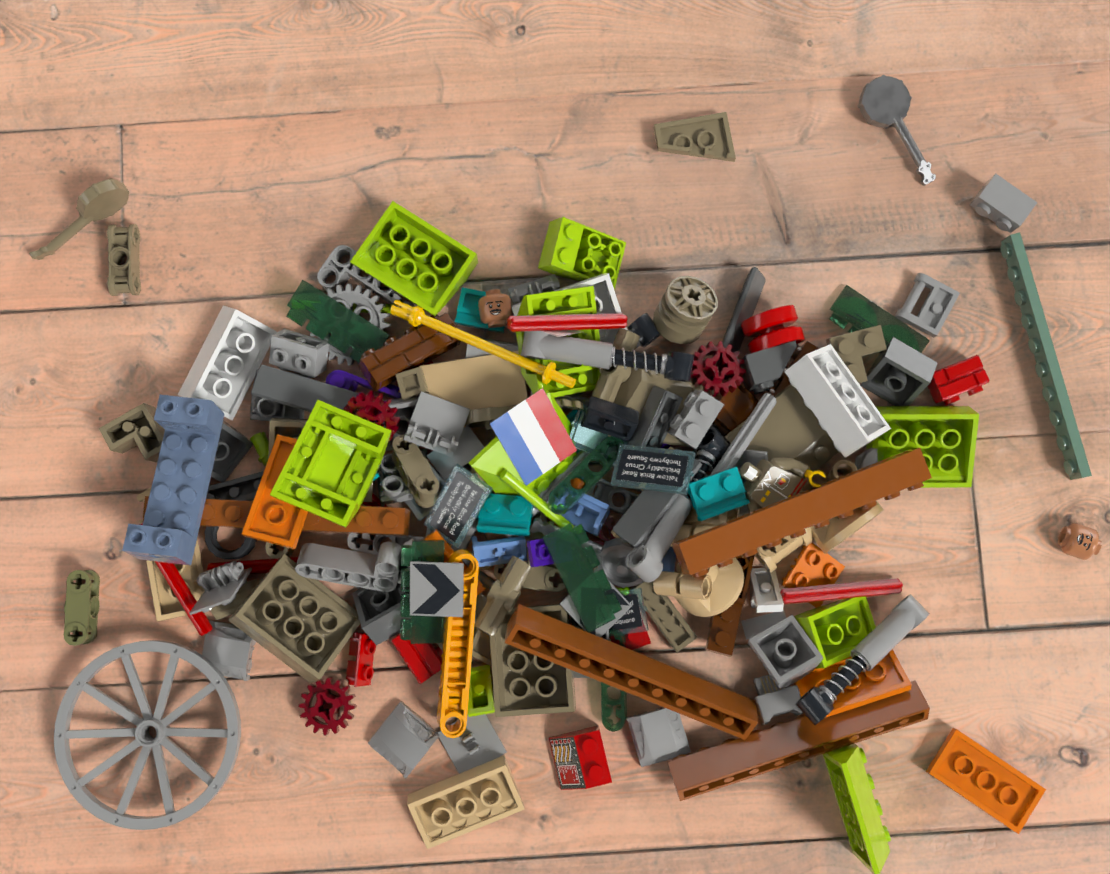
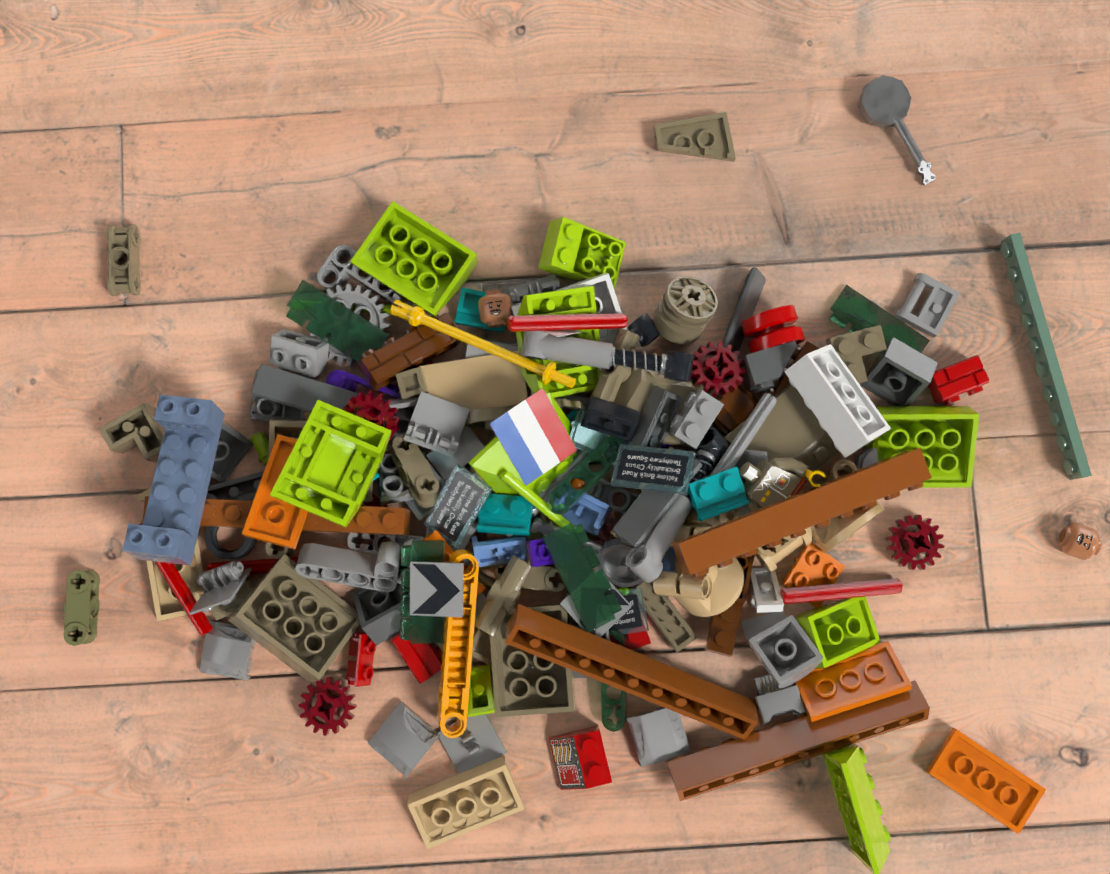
dark tan piece [29,178,130,260] -> none
light grey wheel [54,640,241,830] -> none
white slope [178,305,277,421] -> none
piece [795,594,930,725] -> none
light grey brick [970,174,1037,233] -> none
none -> dark red gear [885,515,945,570]

